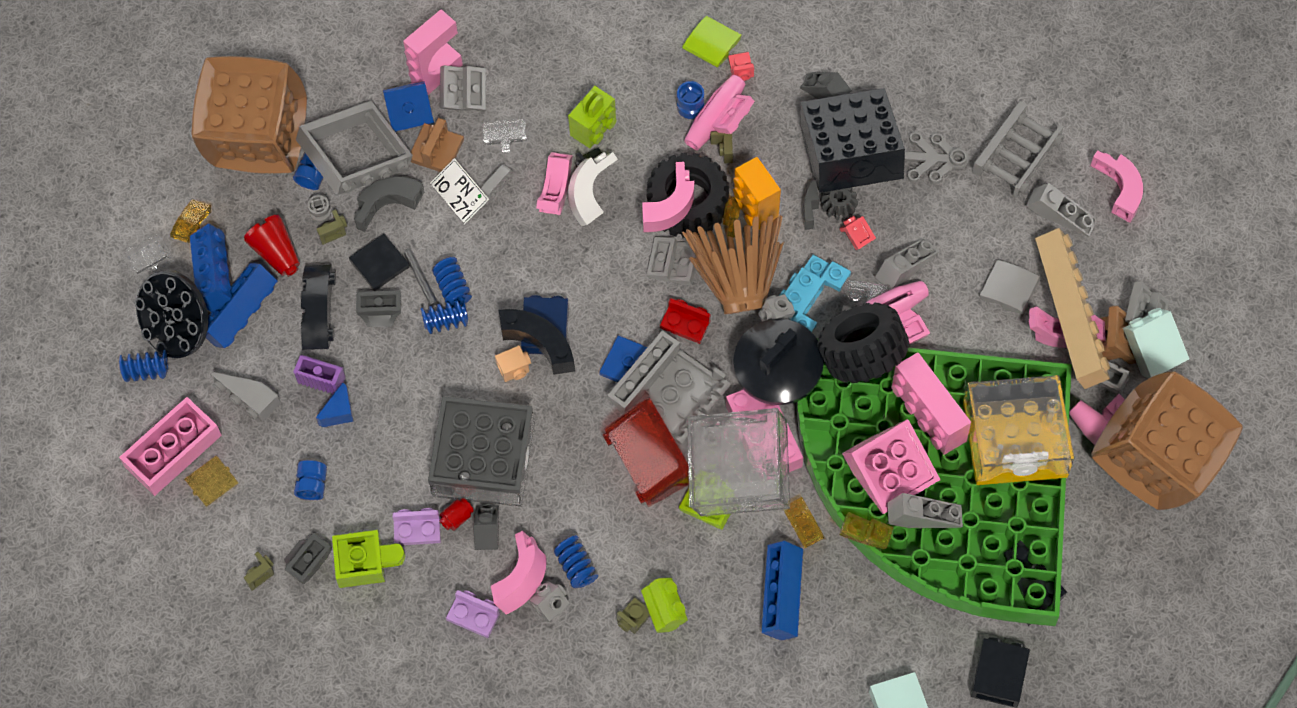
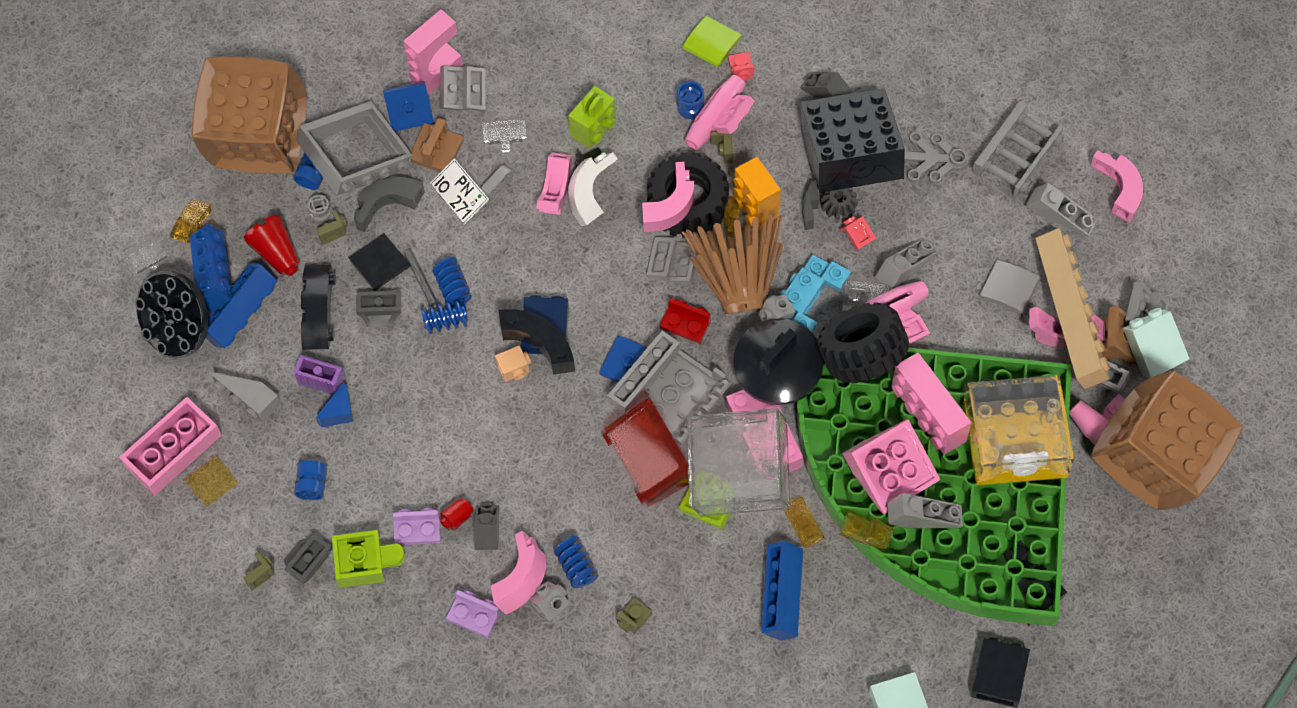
blue piece [119,350,168,382] -> none
dark grey piece [428,396,535,507] -> none
lime brick [641,578,688,633] -> none

